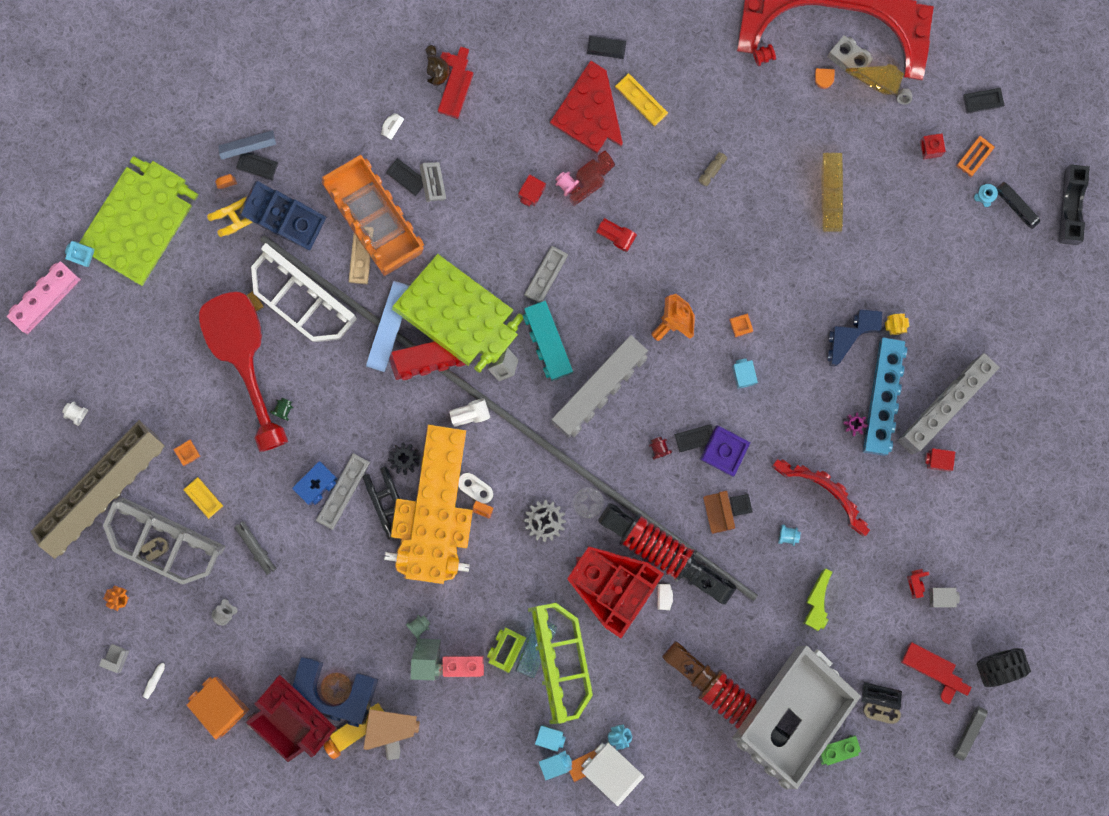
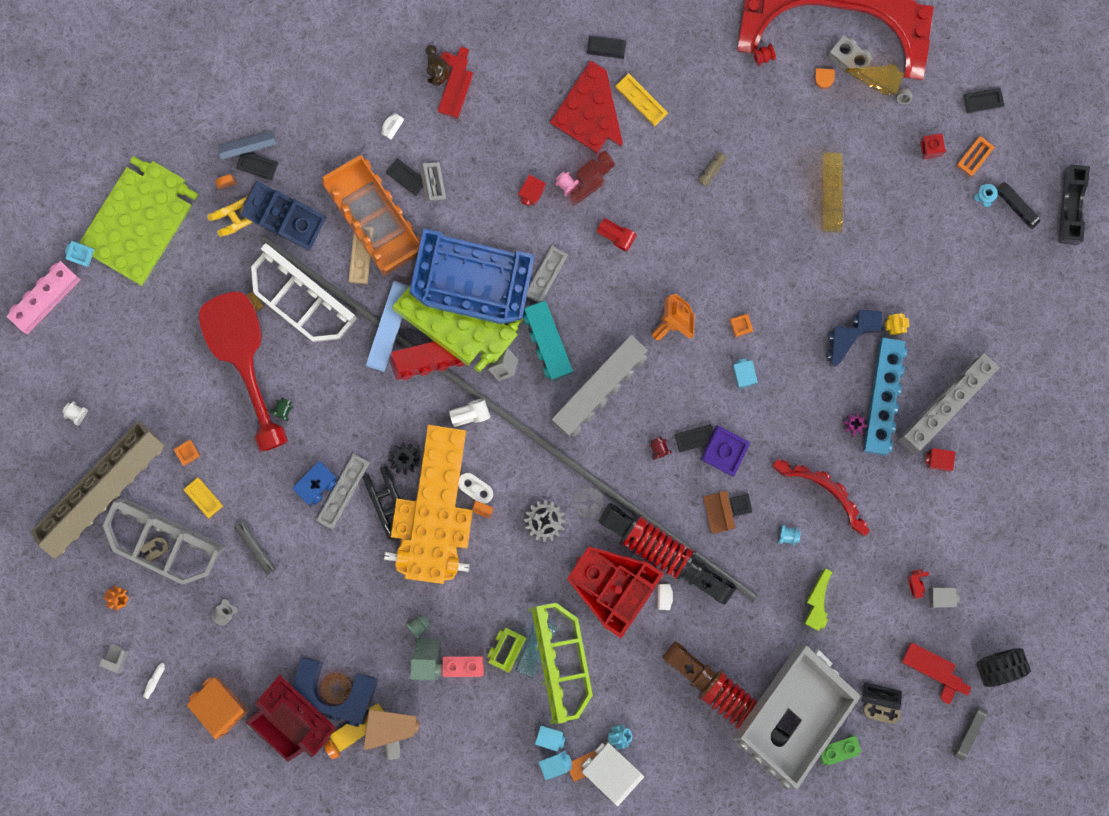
none -> blue slope [409,228,535,324]

